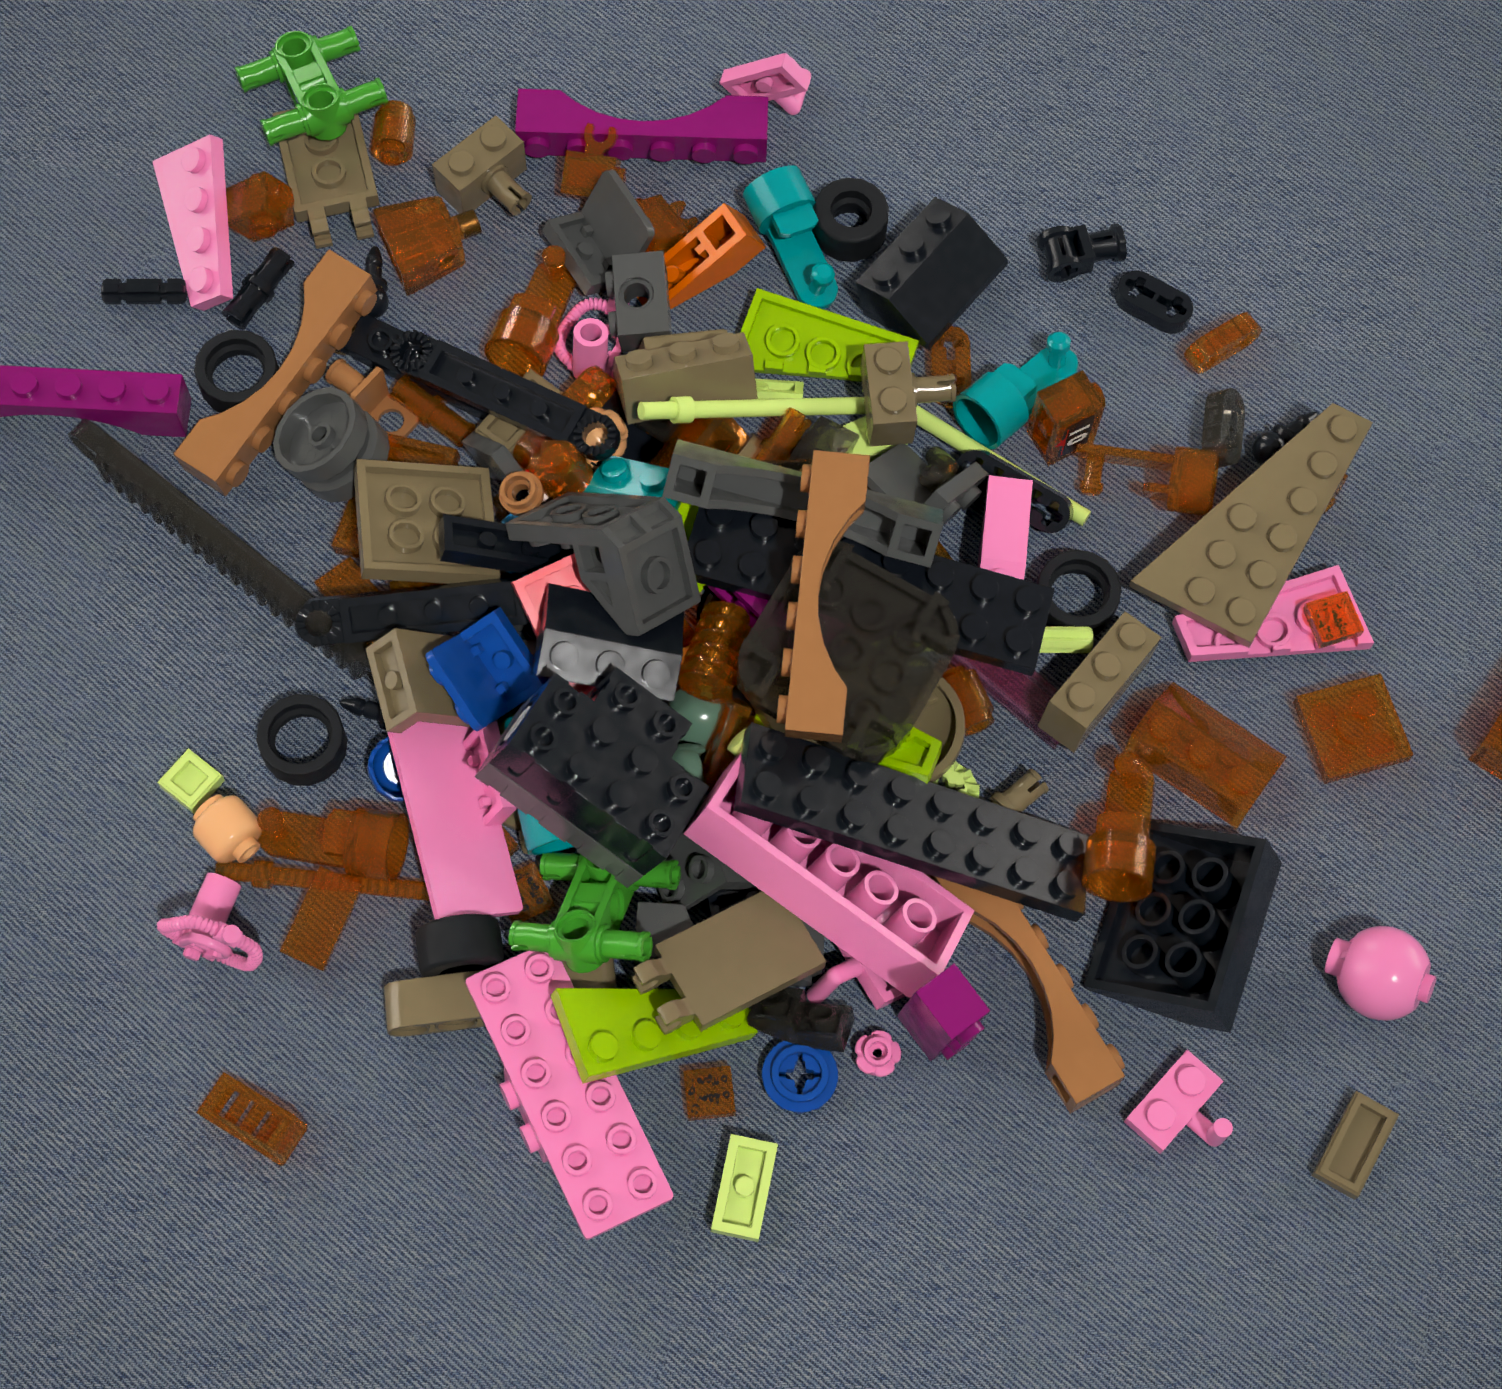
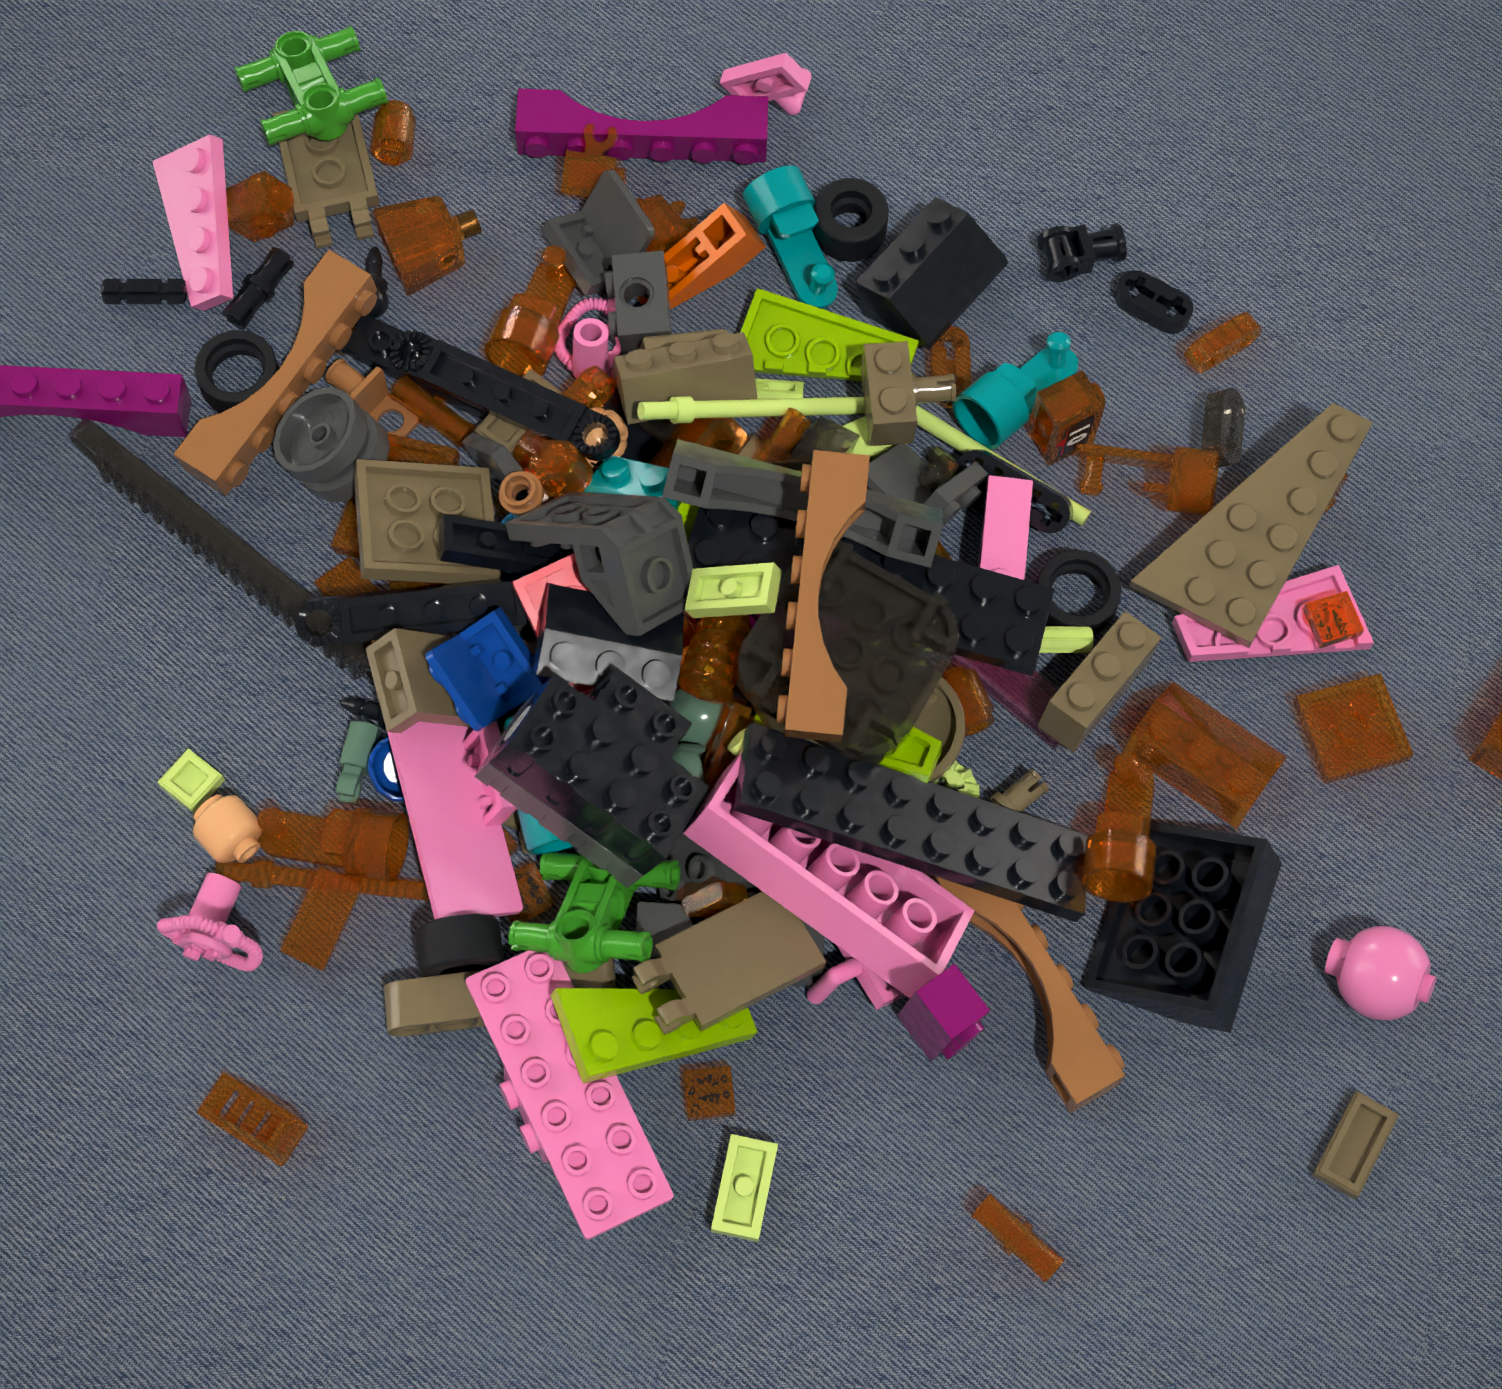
black tyre [256,694,348,786] -> none
dark tan brick [432,115,532,218] -> none
clear smoke slope [747,988,855,1052] -> none
blue gear [762,1037,838,1115] -> none
bright pink plate [854,1030,901,1077] -> none
bright pink plate [1124,1049,1233,1154] -> none
black bar [1252,412,1318,465] -> none
none -> sand green bar [335,721,381,805]
none -> clear orange tile [682,881,749,918]
none -> yellowish green plate [685,562,782,618]
none -> clear orange pin [971,1193,1065,1283]

